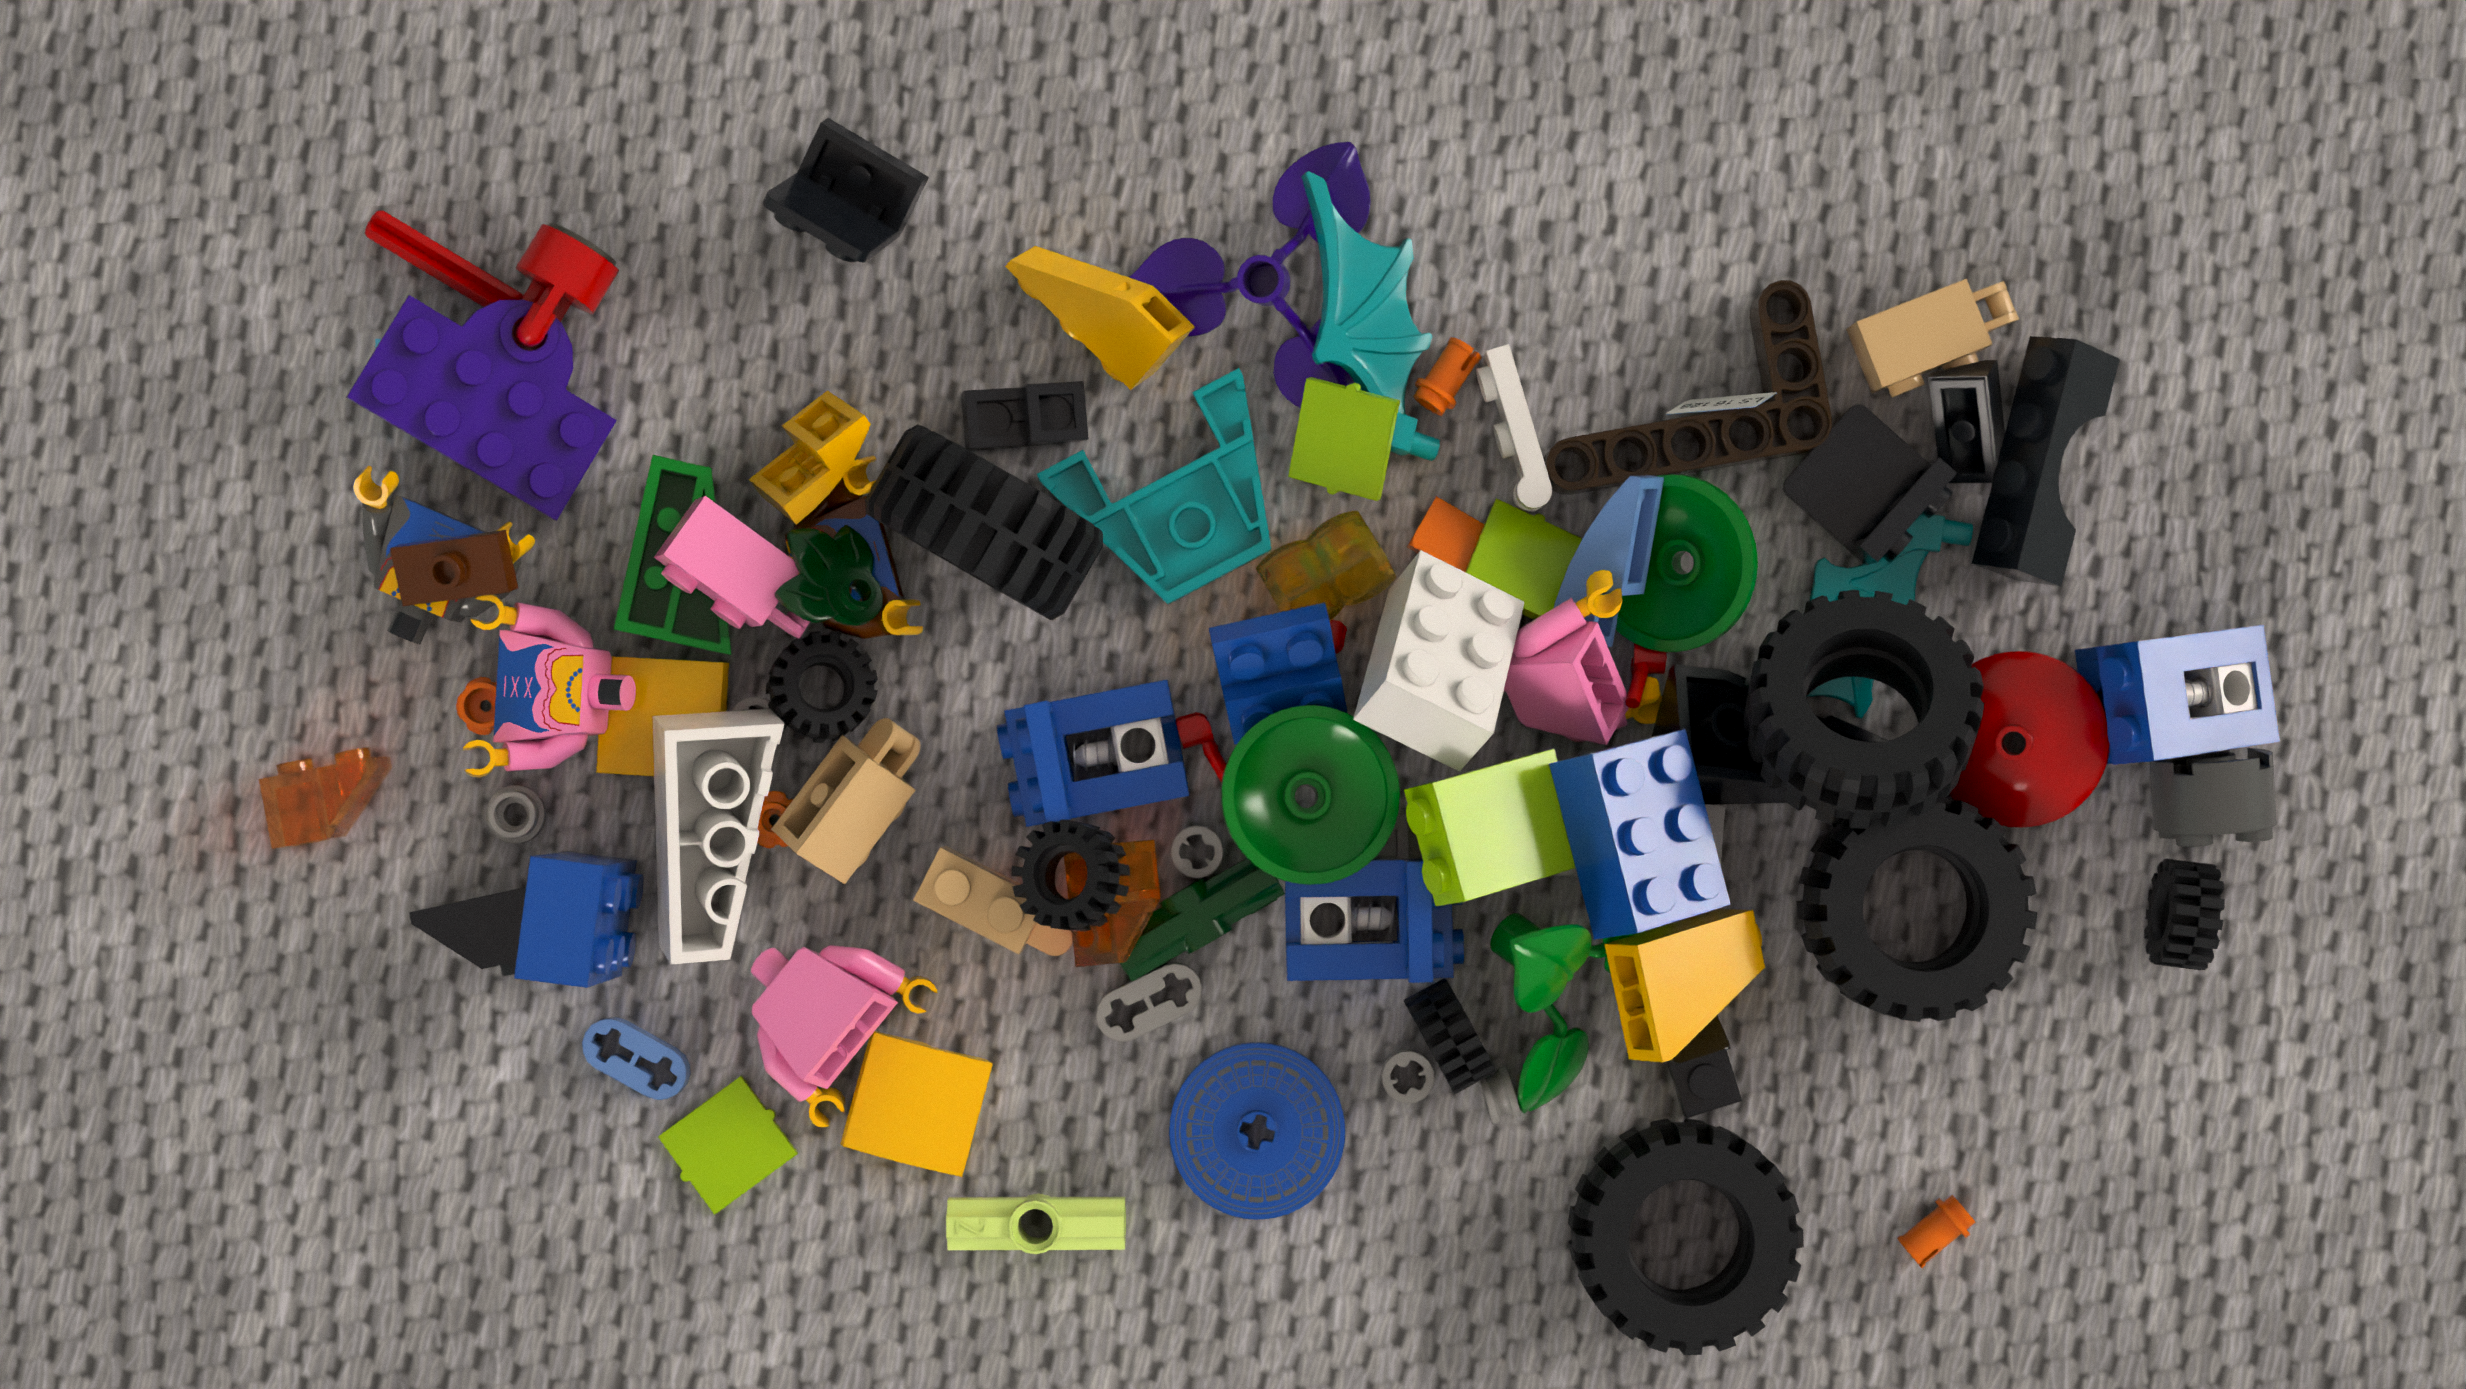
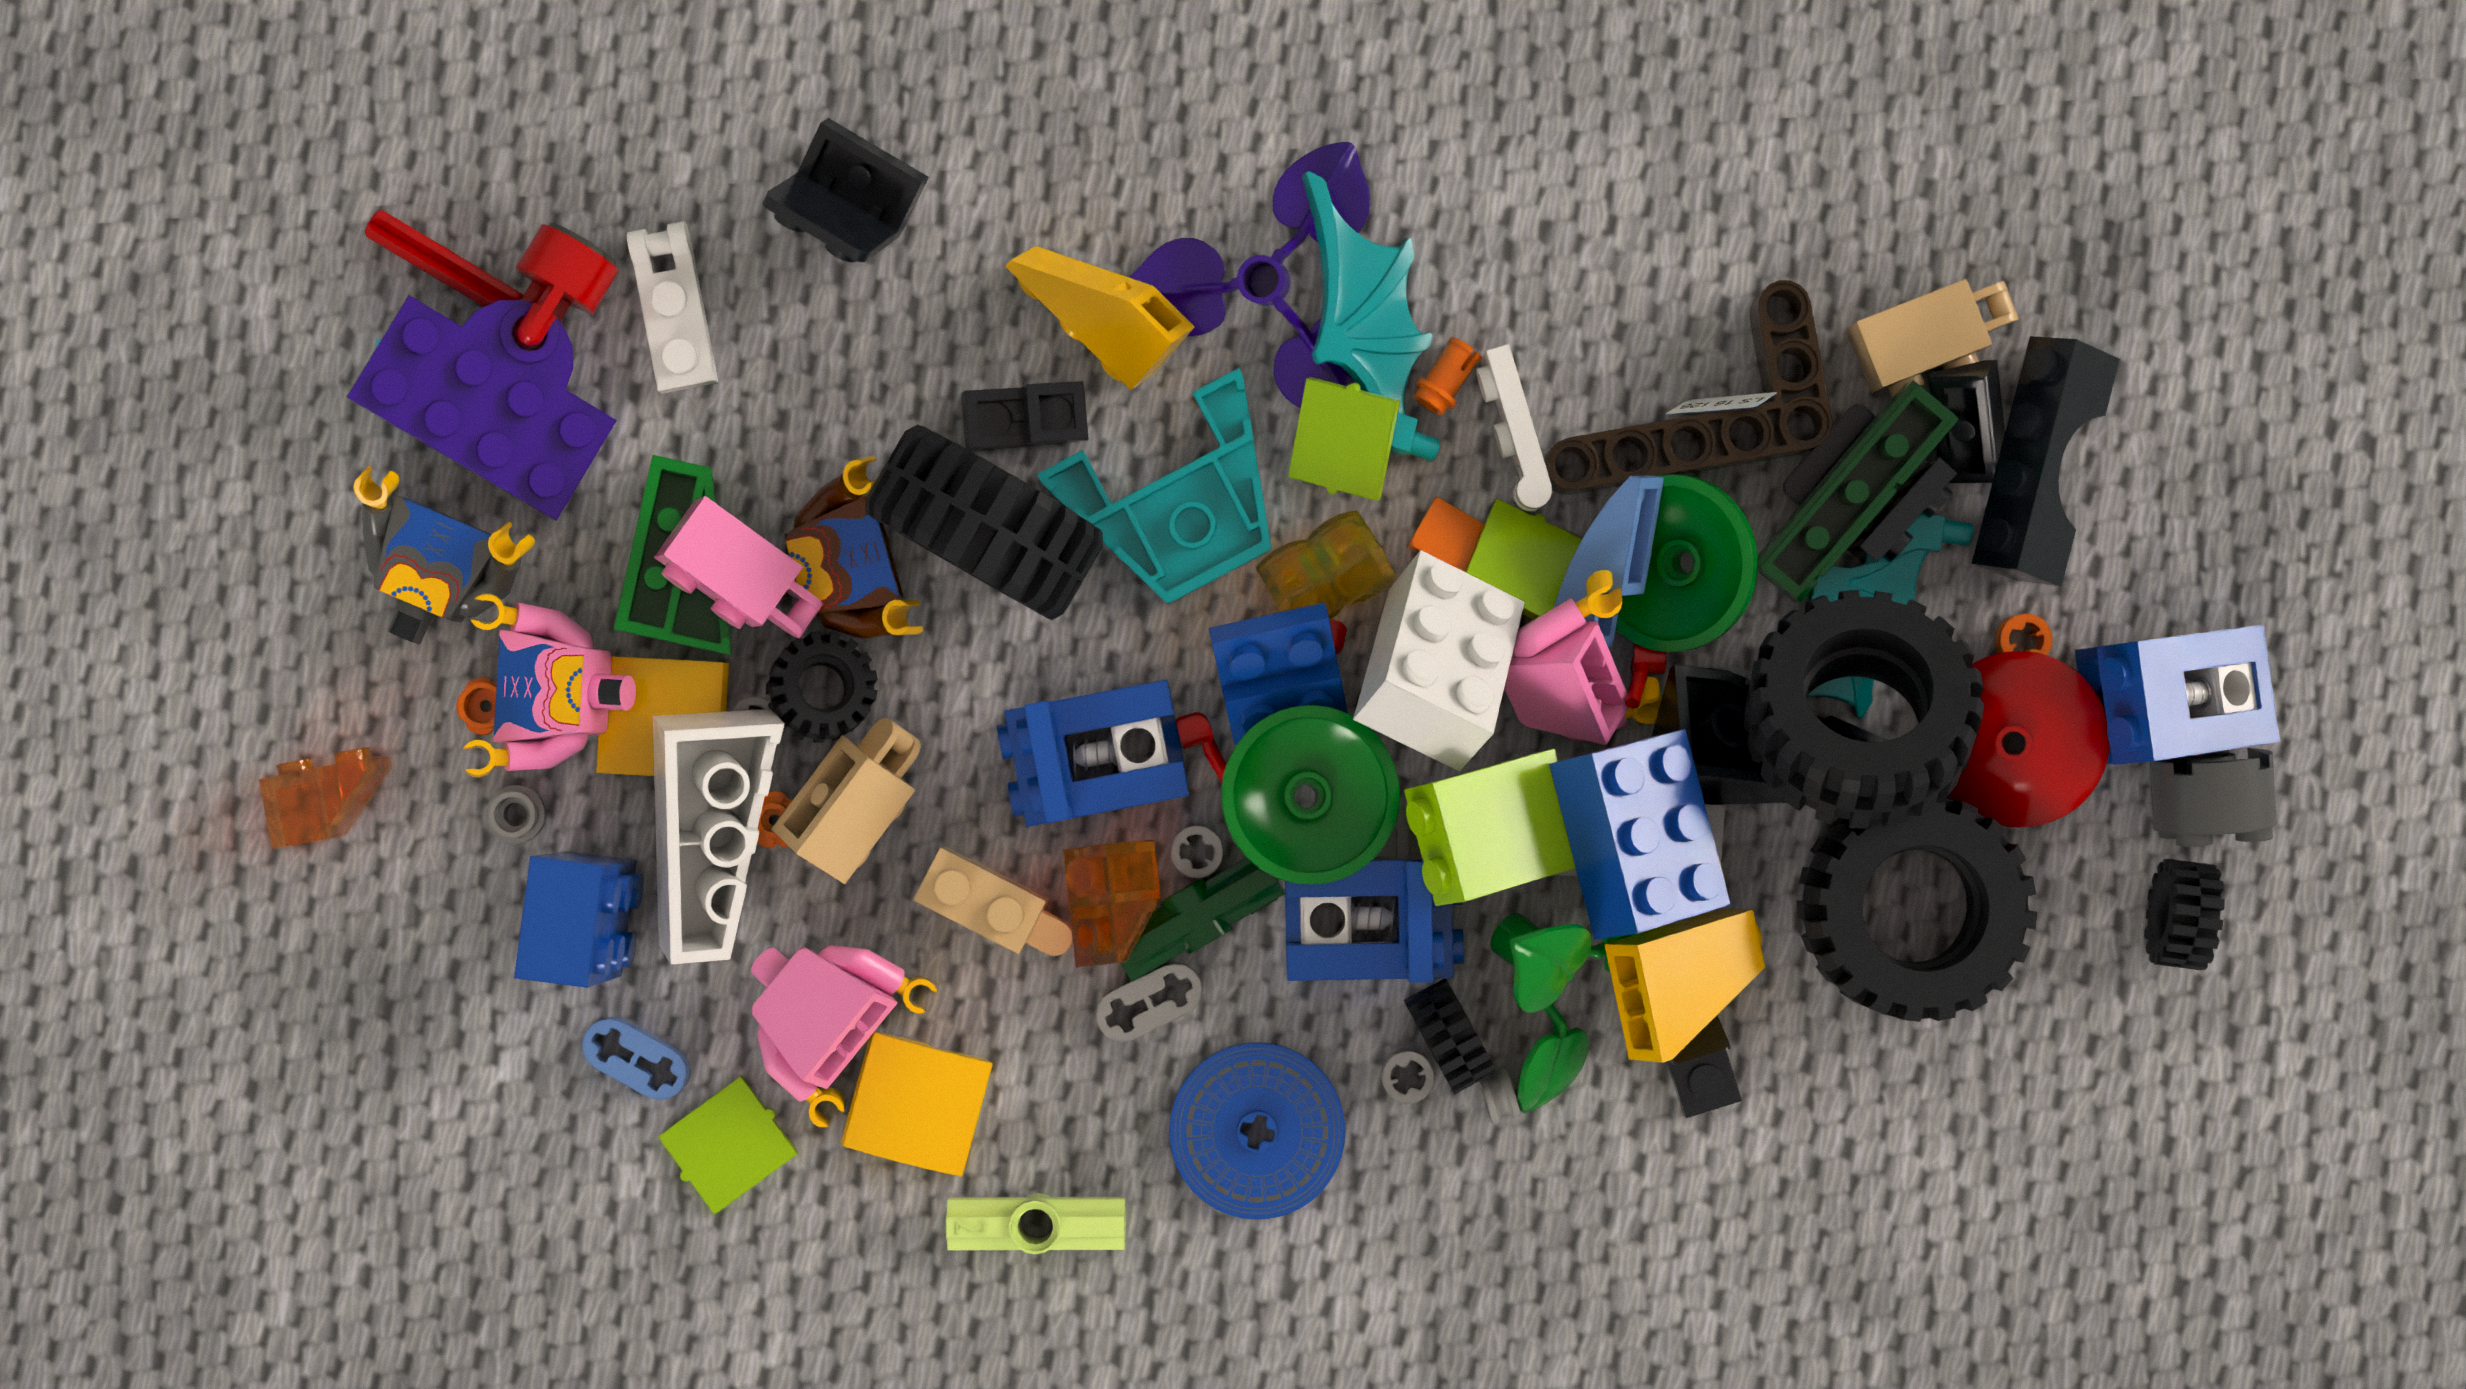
reddish brown plate [390,530,518,606] -> none
black slope [409,887,526,977] -> none
yellow slope [749,390,871,525] -> none
dark green plate [775,525,883,626] -> none
black tyre [1011,820,1130,932] -> none
black tyre [1568,1118,1804,1355] -> none
orange pin [1897,1195,1976,1268] -> none
none -> white plate [627,221,719,394]
none -> dark green brick [1757,380,1959,603]
none -> orange bush [1994,613,2053,655]

